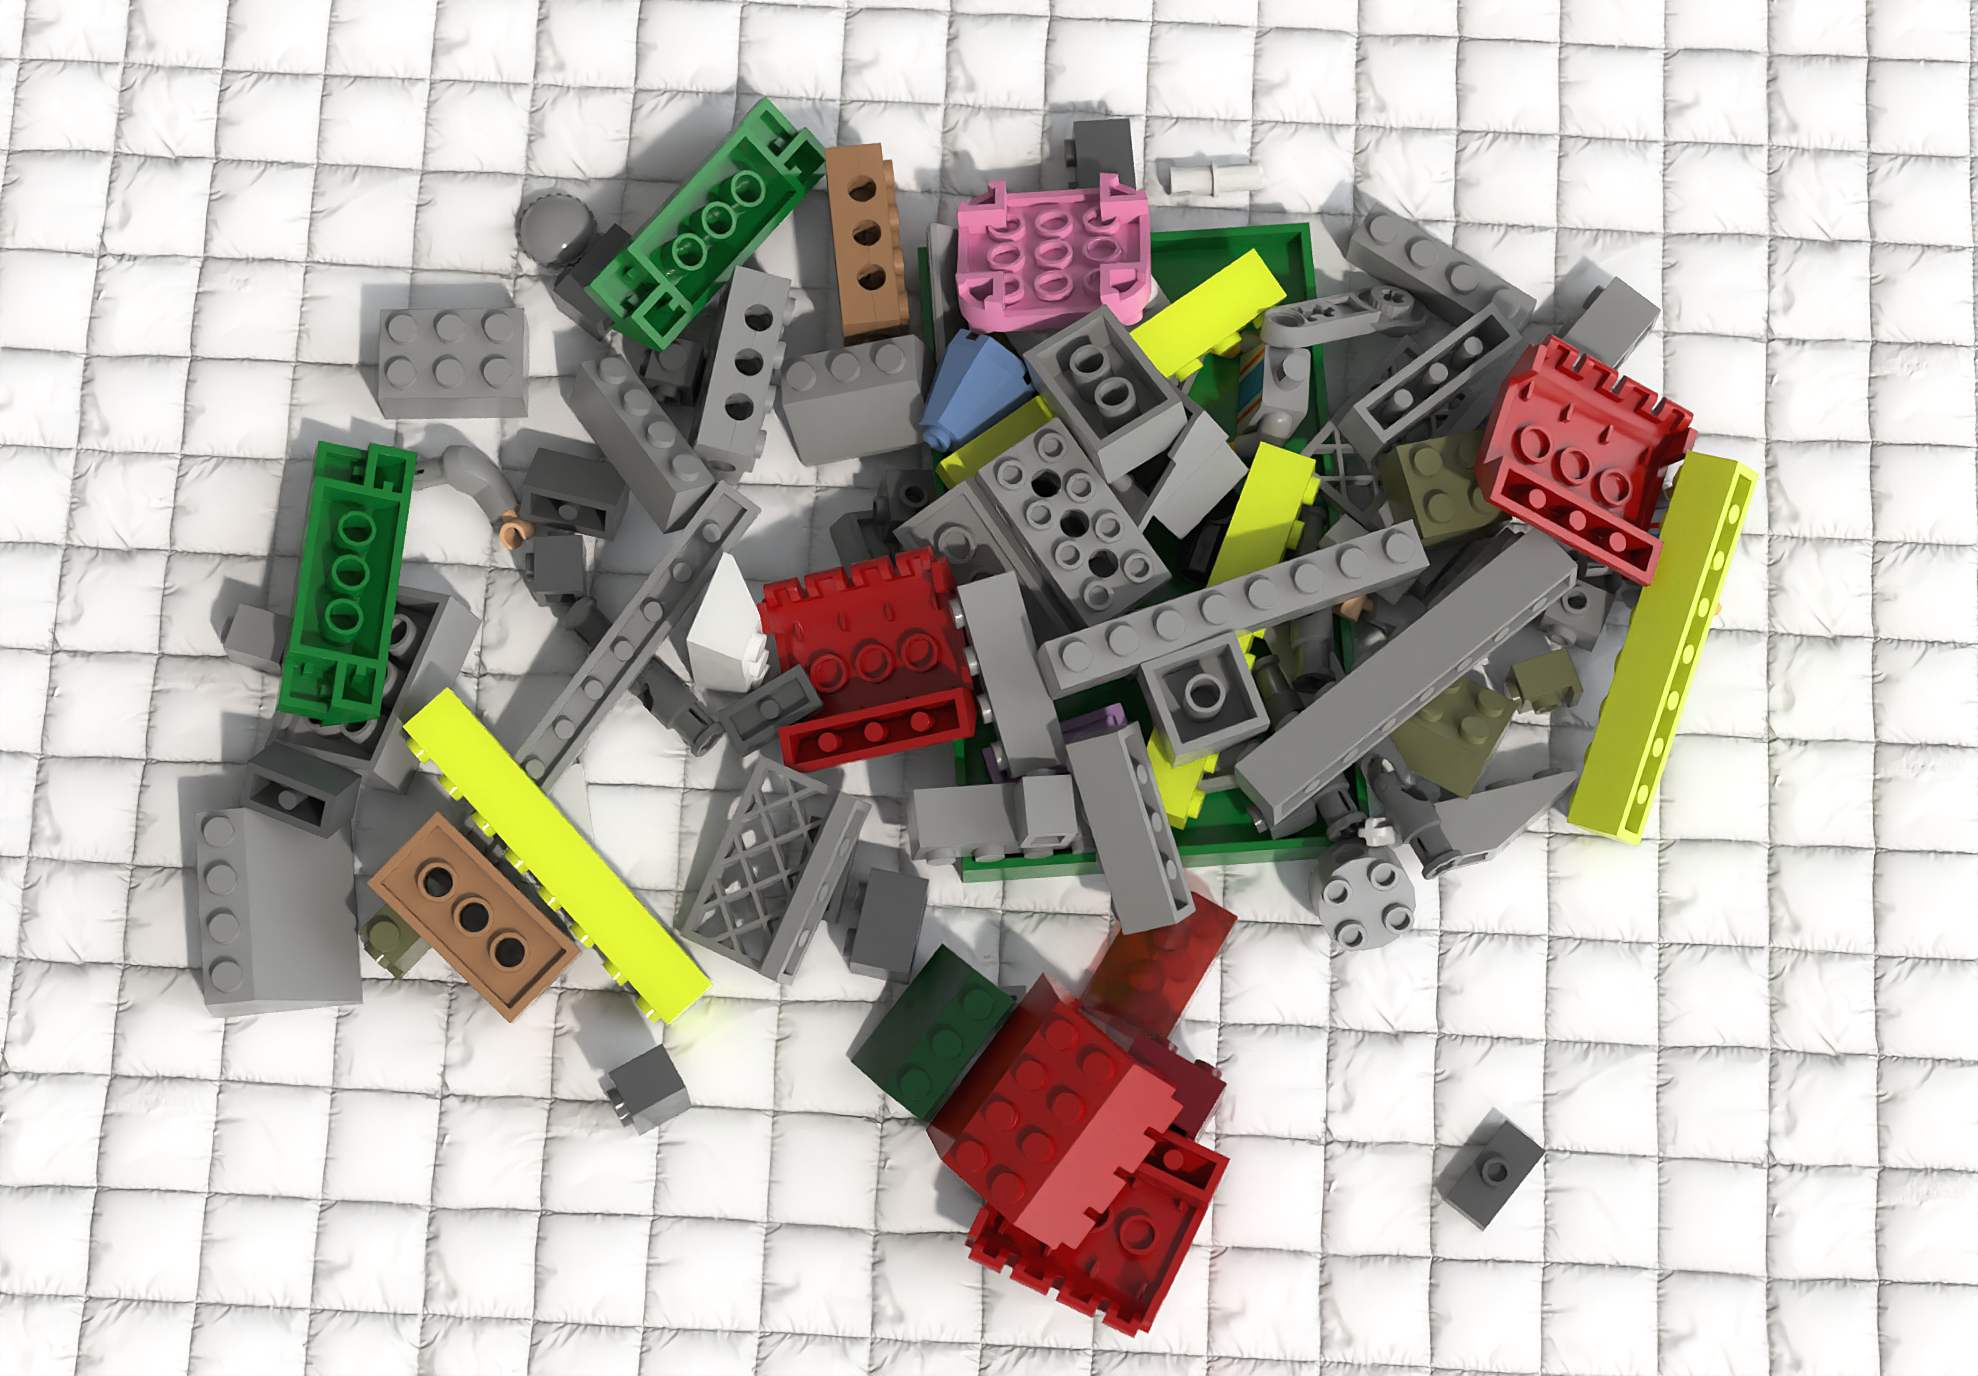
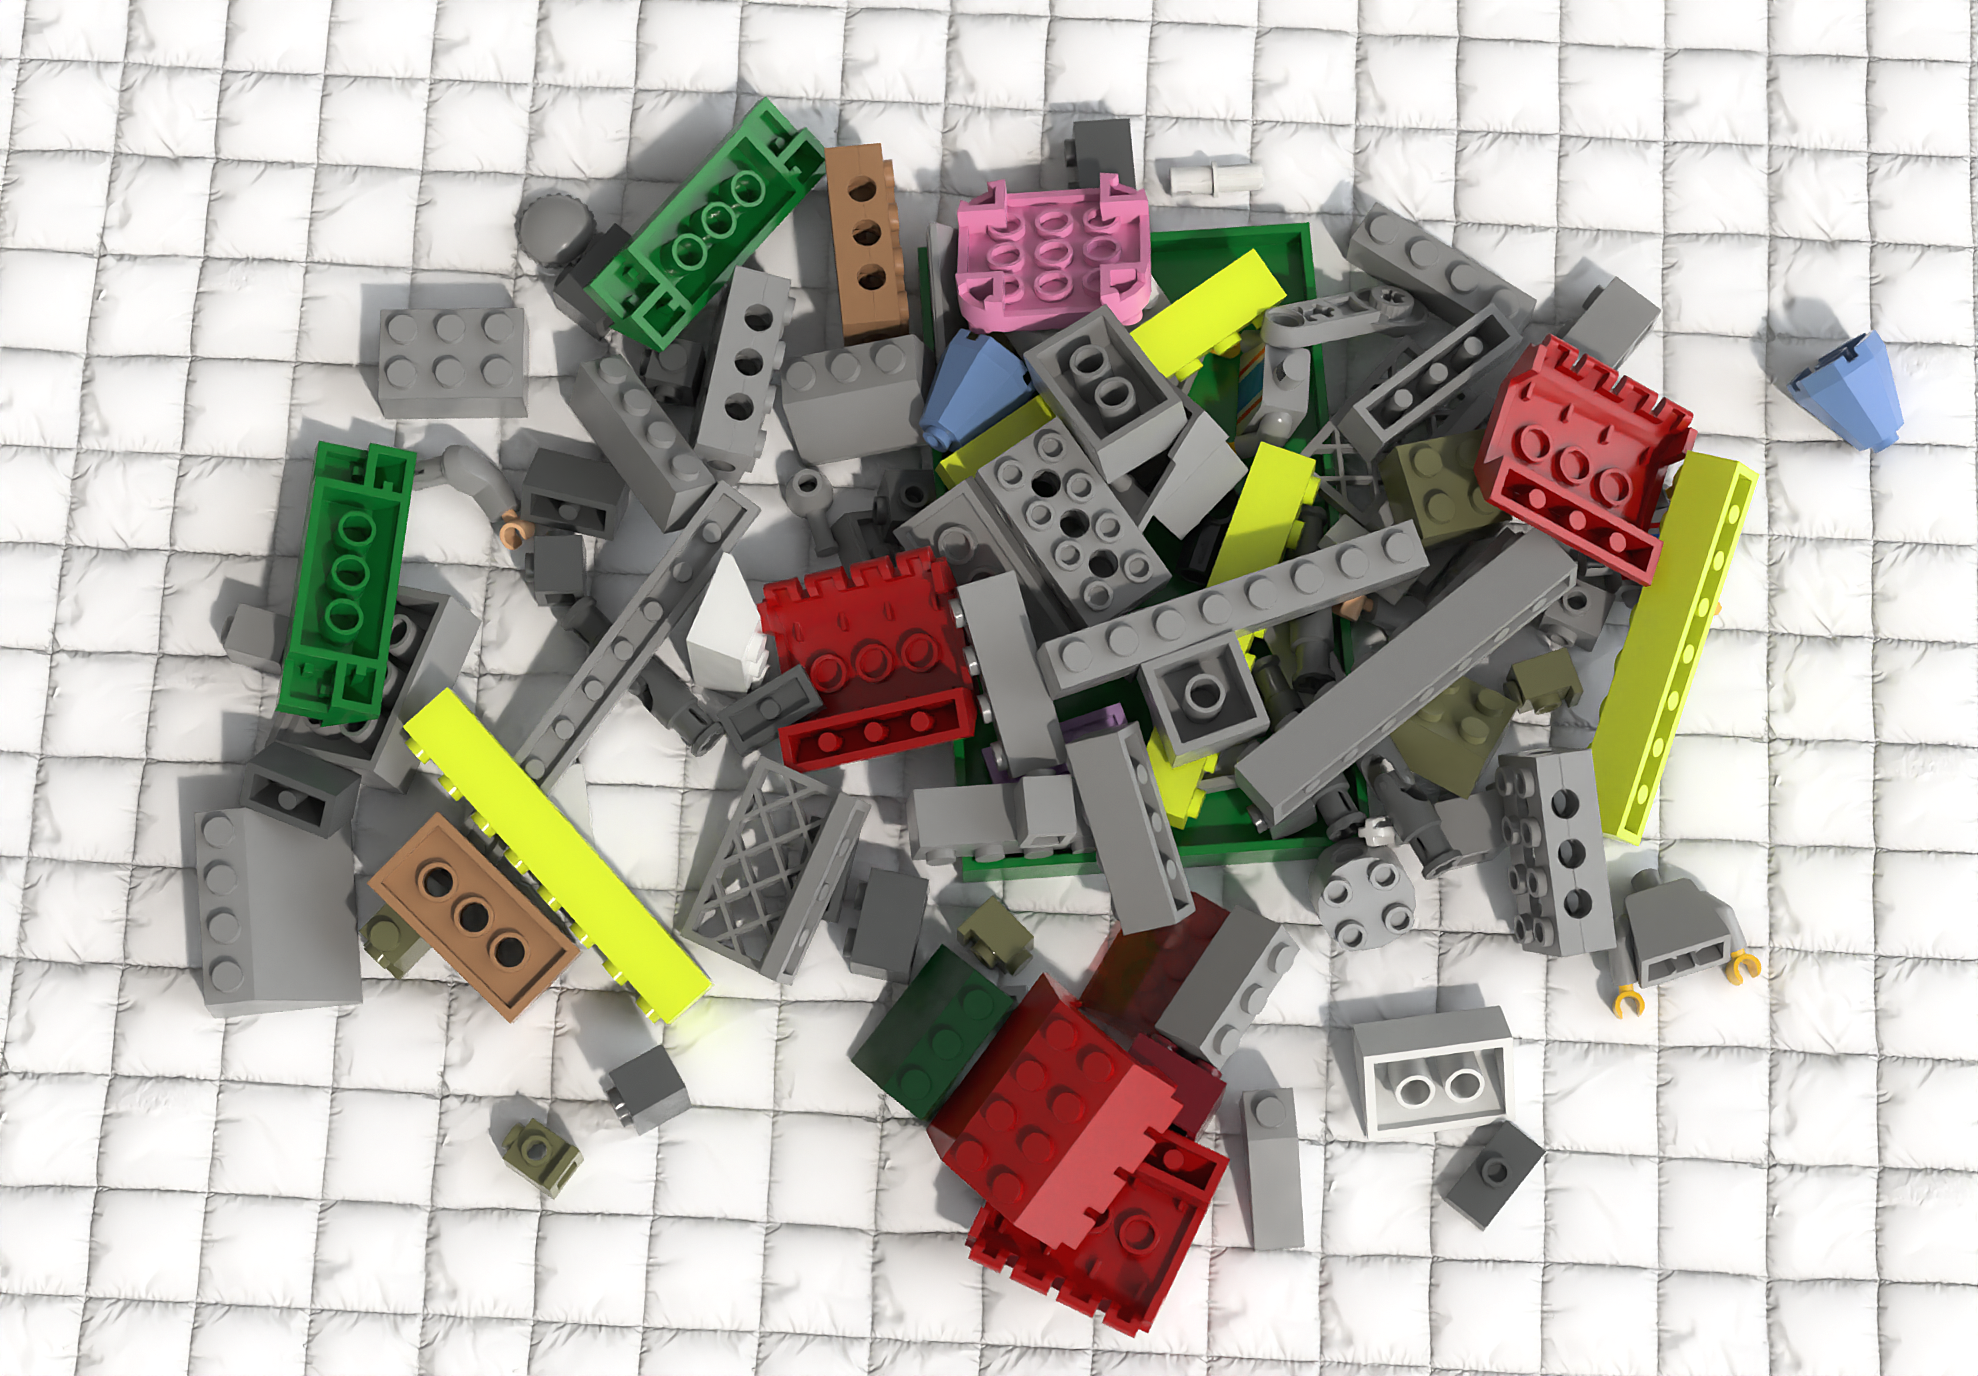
none -> olive brick [501,1118,584,1200]
none -> light grey bar [785,469,839,558]
none -> olive brick [957,895,1034,977]
none -> light grey slope [1154,904,1300,1071]
none -> light grey slope [1239,1087,1305,1252]
none -> white slope [1353,1005,1516,1141]
none -> light grey brick [1495,747,1617,957]
none -> light grey torso [1608,868,1762,1020]
none -> medium blue cone [1786,330,1904,453]

